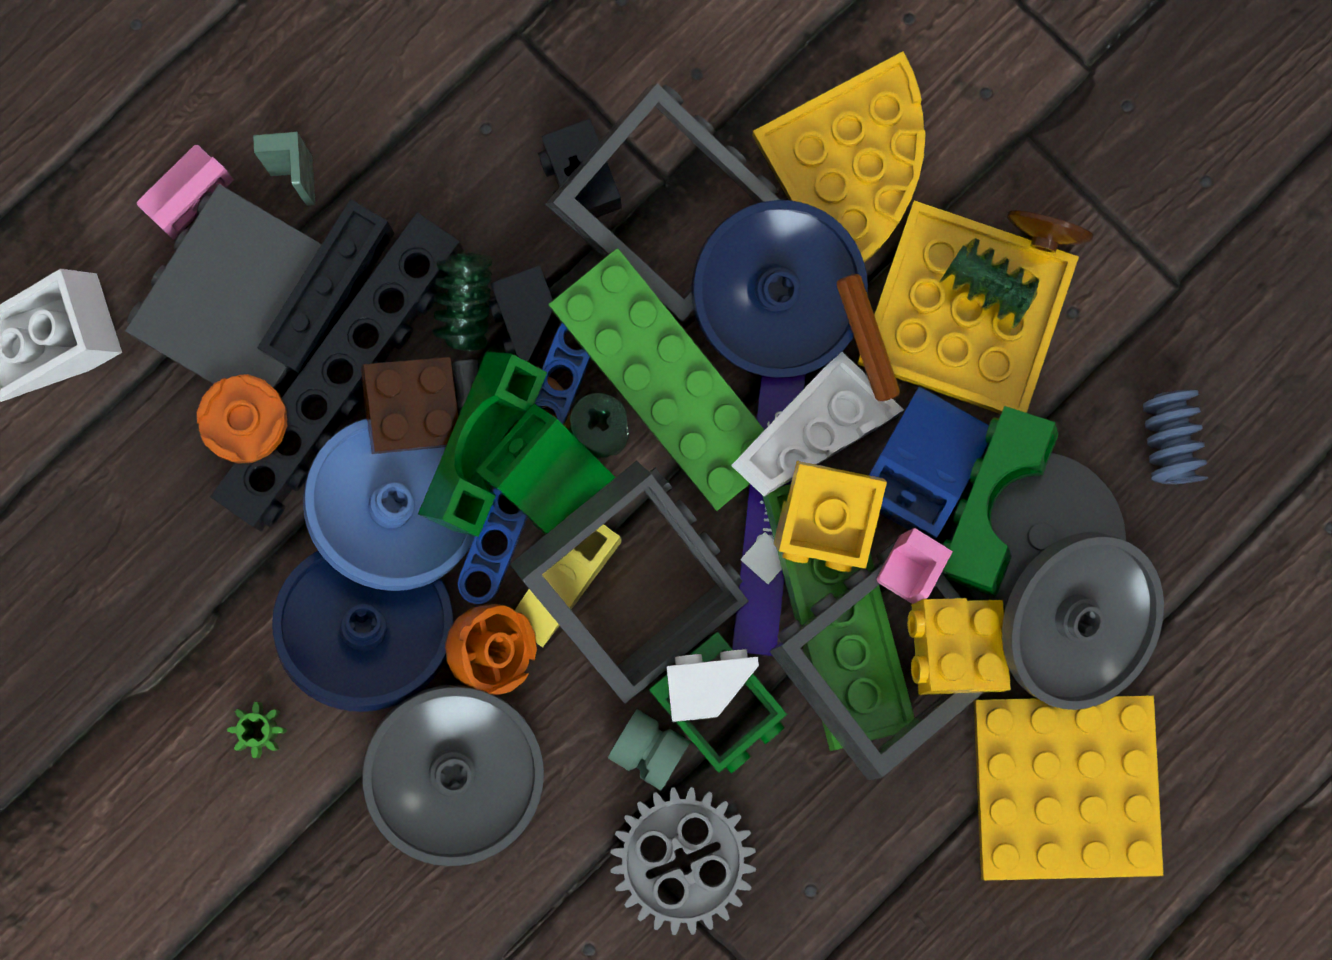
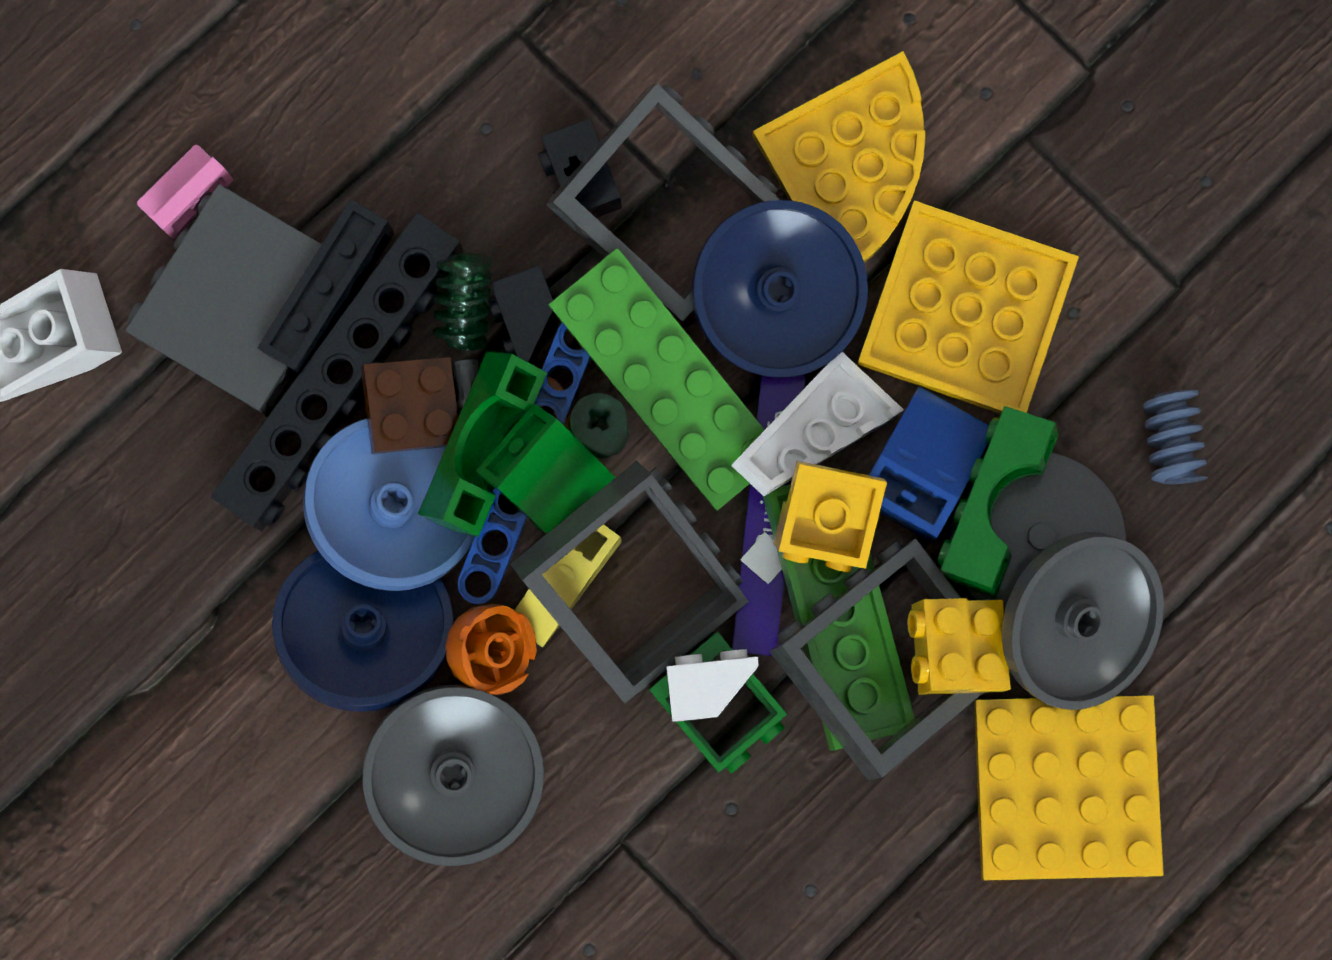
orange tile [197,374,287,463] -> none
bright green gear [227,702,287,758] -> none
sand green panel [253,132,315,206] -> none
sand green wheel [608,709,691,791] -> none
light grey gear [610,787,756,935] -> none
dark orange axle [836,274,900,401] -> none
bright pink panel [877,528,953,604] -> none
clear green piece [940,238,1039,329] -> none
reddish brown dish [1007,210,1093,253] -> none

